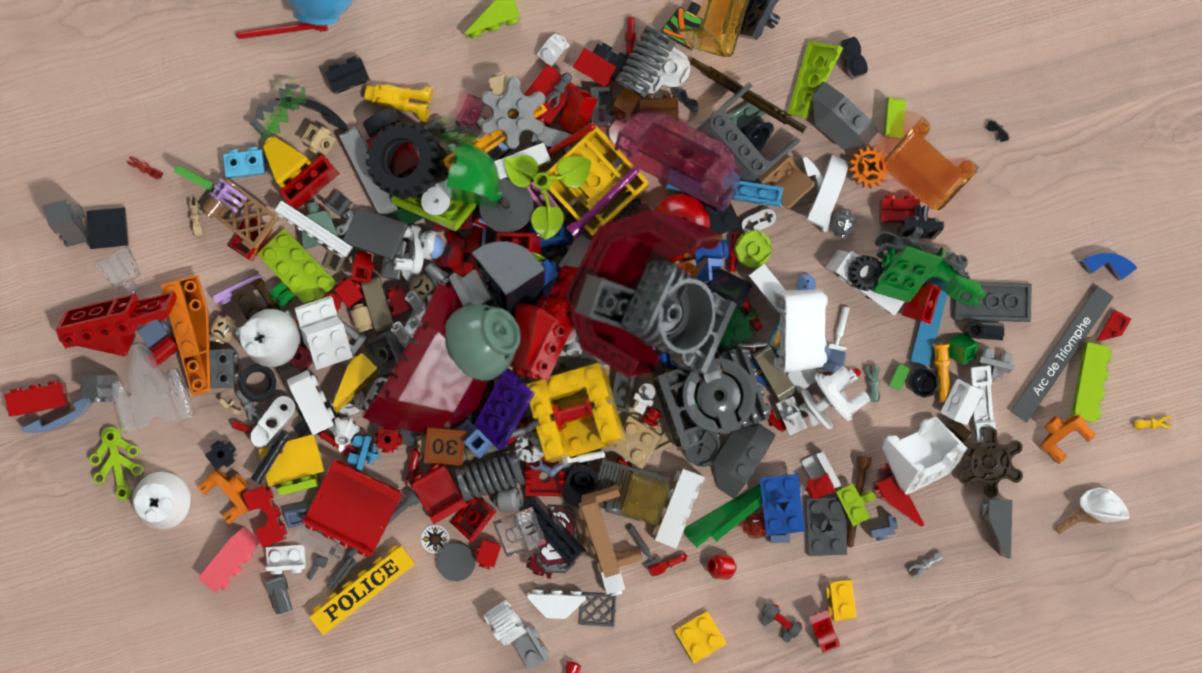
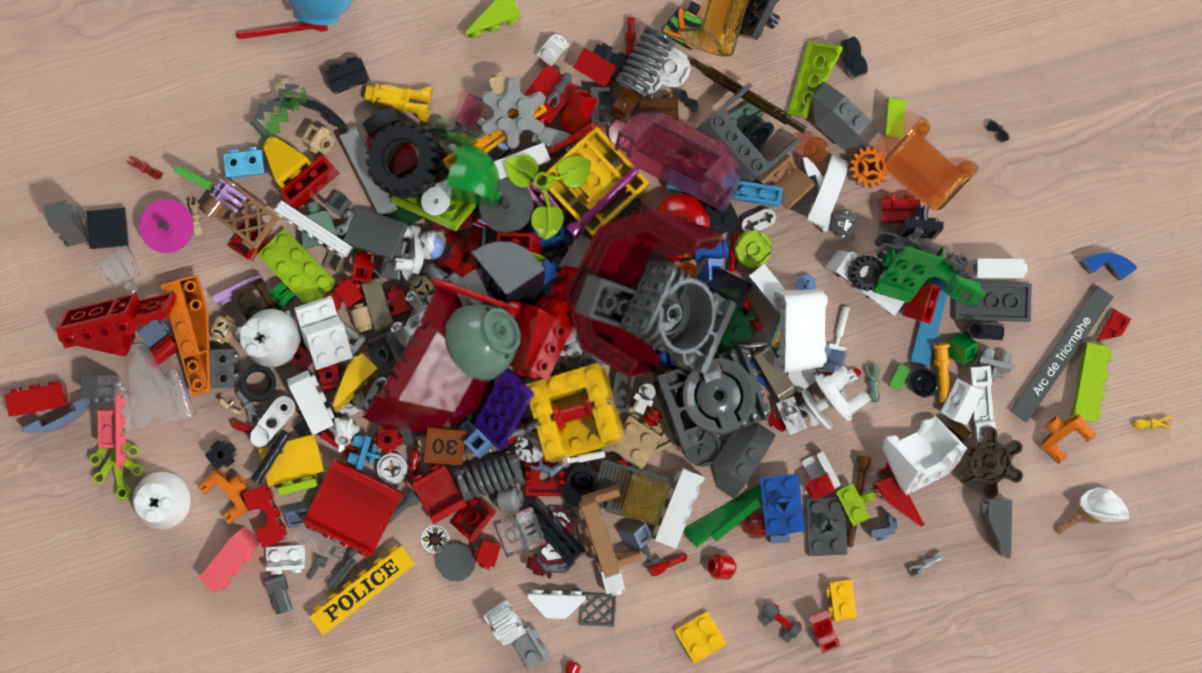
none -> coral bracket [98,390,126,470]
none -> dark pink piece [139,199,194,253]
none -> red brick [318,364,342,390]
none -> white gear [377,453,408,484]
none -> red piece [431,278,521,318]
none -> sand blue panel [618,519,653,549]
none -> clear orange head [803,137,829,163]
none -> white brick [971,259,1027,280]

